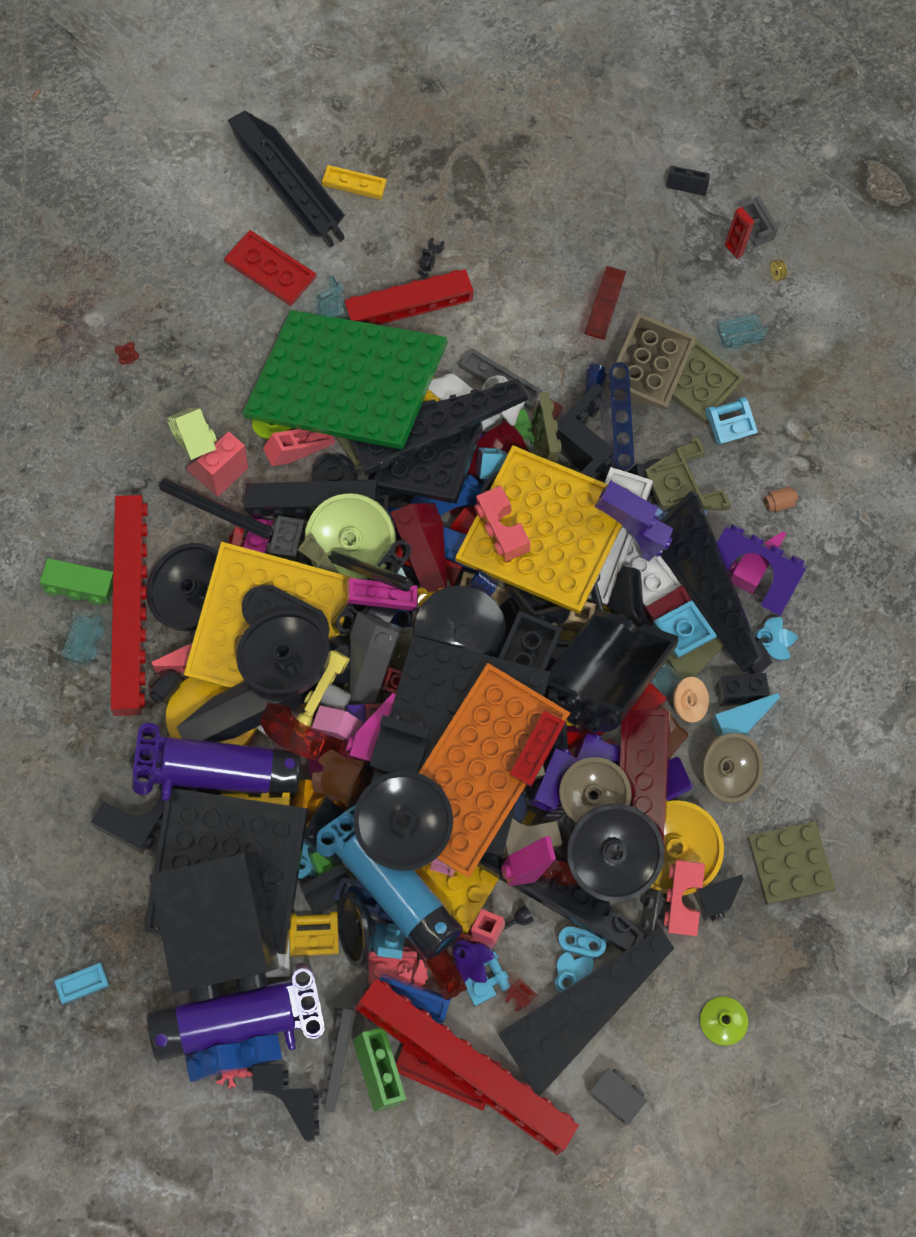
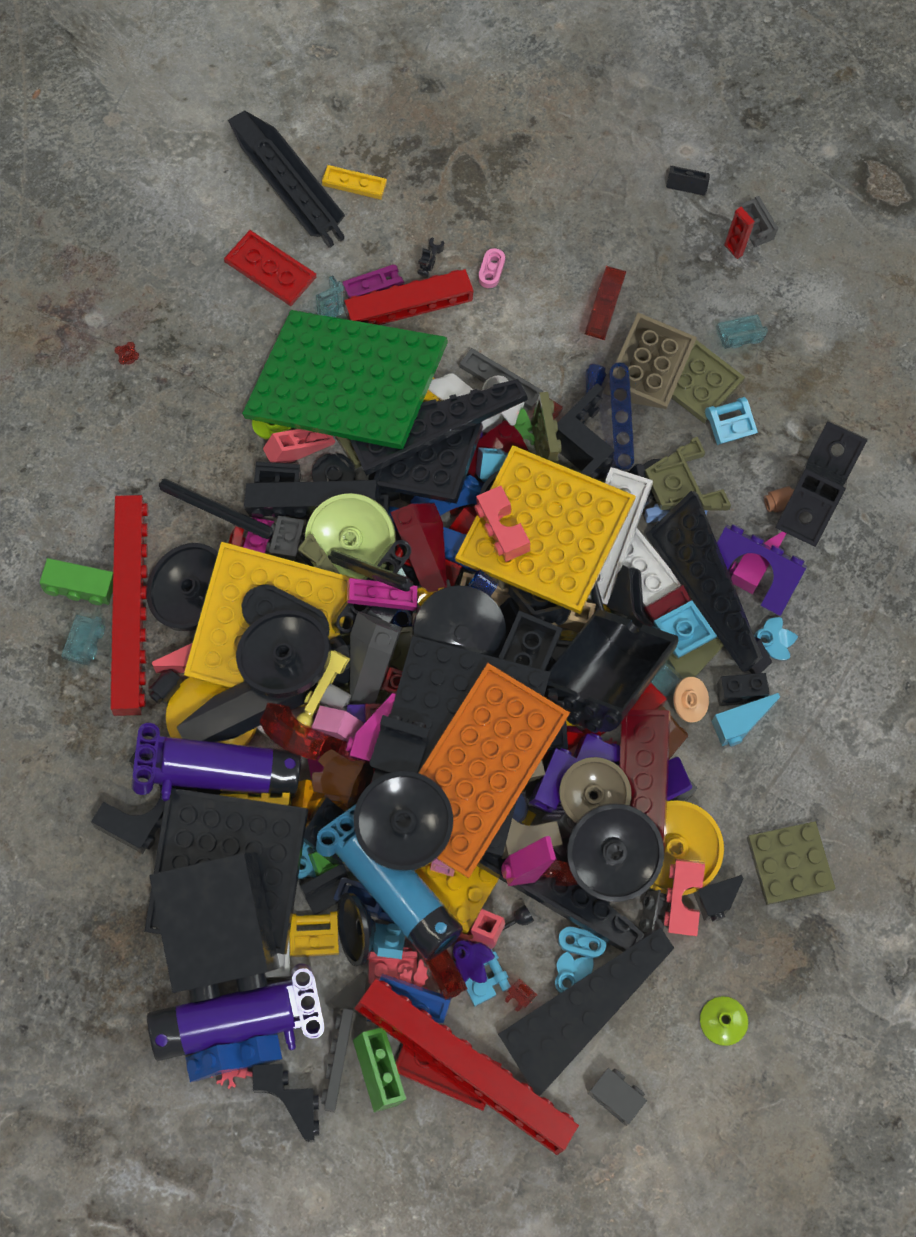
medium azure tile [54,962,110,1005] -> none
yellowish green wedge [166,408,217,460] -> none
coral slope [186,432,248,497] -> none
red plate [509,710,565,787] -> none
dark purple arch [594,481,673,562] -> none
dark tan dish [701,733,763,803] -> none
tile [770,259,788,281] -> none
none -> black hinge [254,461,301,483]
none -> magenta plate [342,264,405,299]
none -> bright pink plate [478,248,505,288]
none -> black bracket [775,420,868,547]

